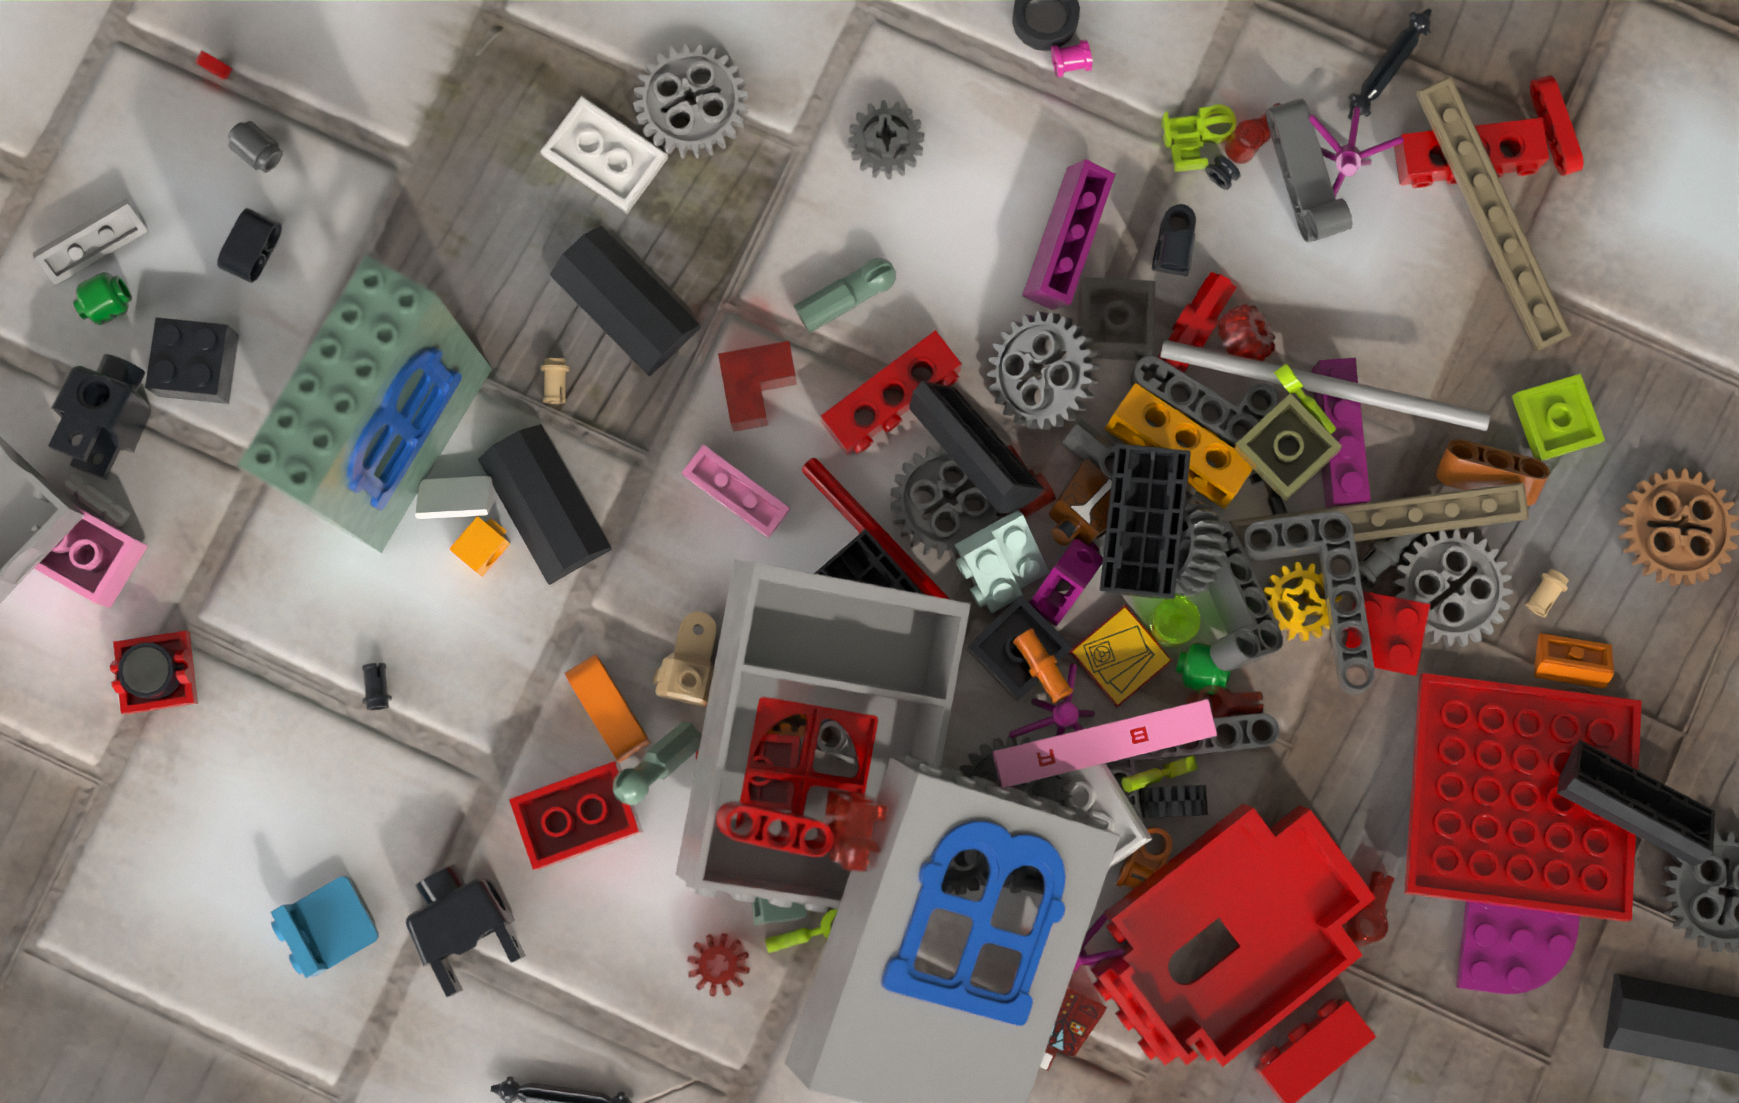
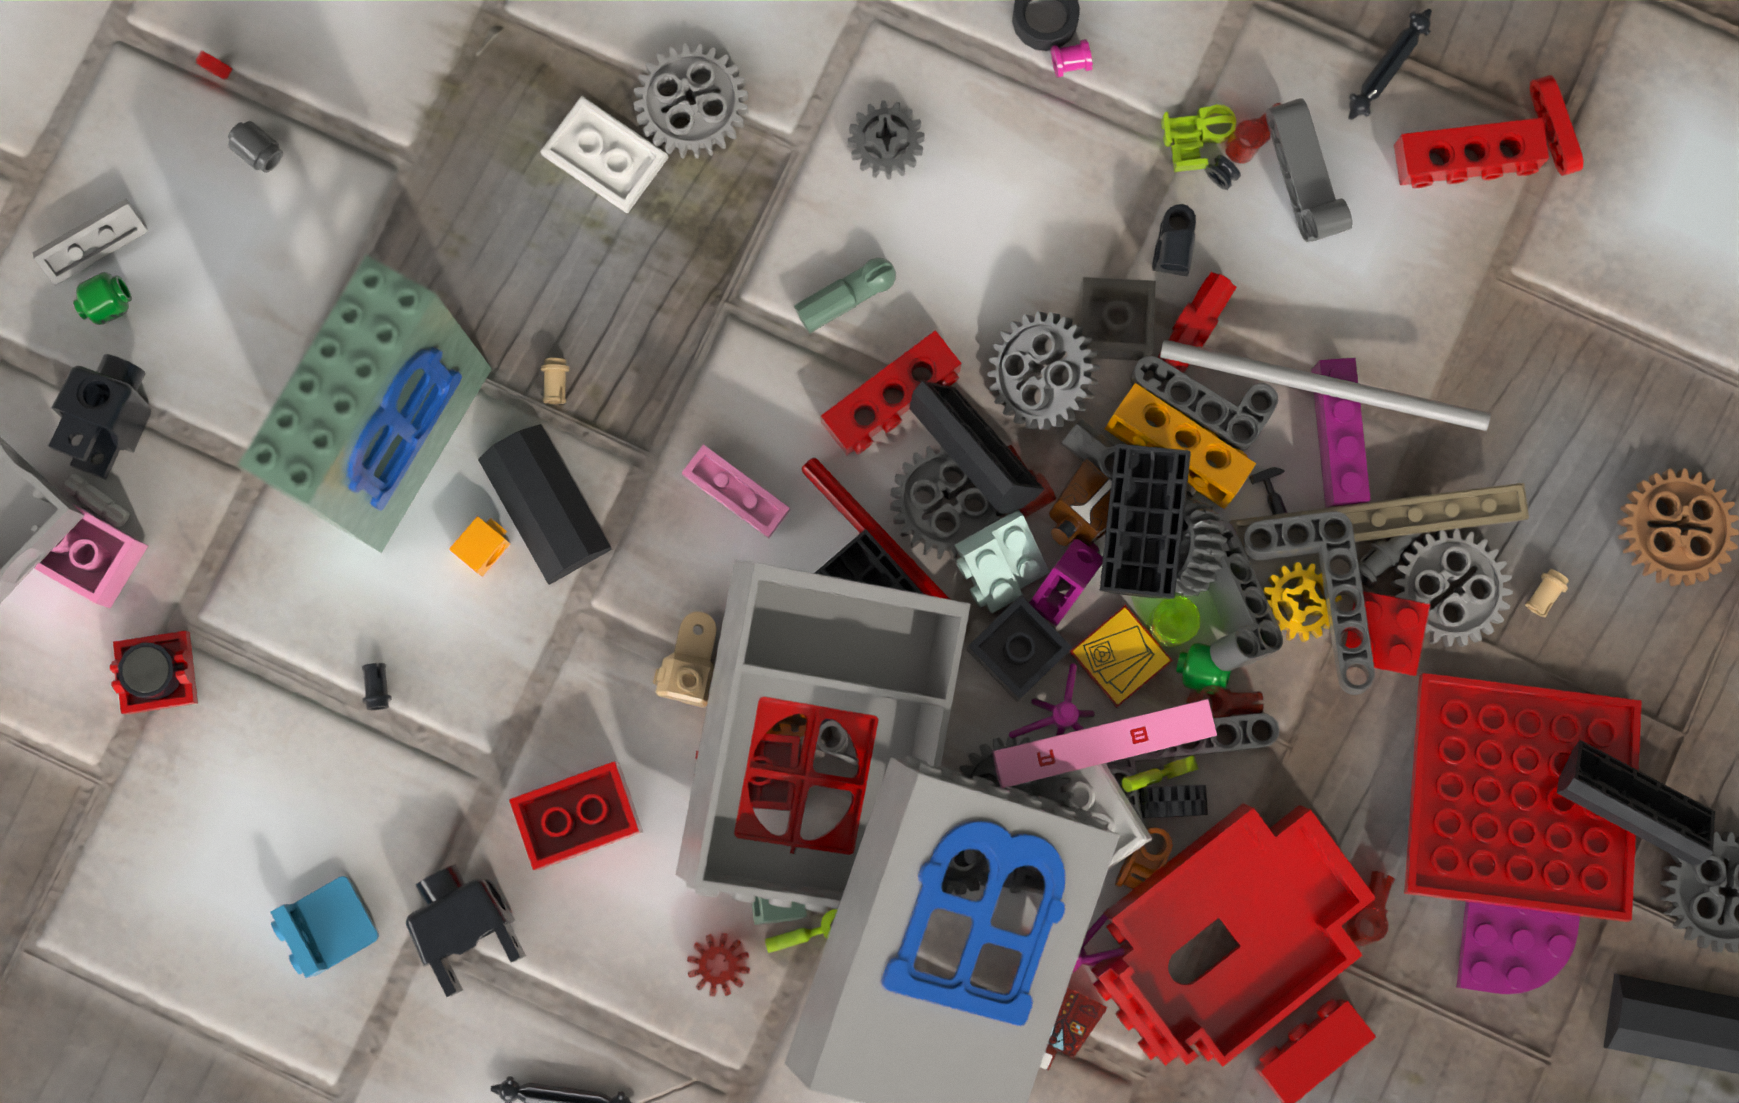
black brick [145,317,239,404] -> none
black beam [217,208,282,283] -> none
white slope [415,476,495,519] -> none
black piece [550,226,701,377] -> none
orange beam [564,654,651,763] -> none
sand green piece [613,721,702,805] -> none
red beam [716,801,833,857] -> none
clear red brick [718,341,797,432] -> none
clear red hips [824,789,888,872] -> none
orange pin [1013,628,1074,704] -> none
magenta brick [1022,159,1116,310] -> none
clear red gear [1217,303,1275,362] -> none
olive brick [1235,393,1342,502] -> none
lime piece [1274,364,1336,434] -> none
magenta plant [1308,107,1404,198] -> none
dark tan tile [1415,75,1571,351] -> none
dark orange beam [1435,439,1550,506] -> none
lime plate [1512,374,1605,461] -> none
orange slope [1534,633,1614,688] -> none

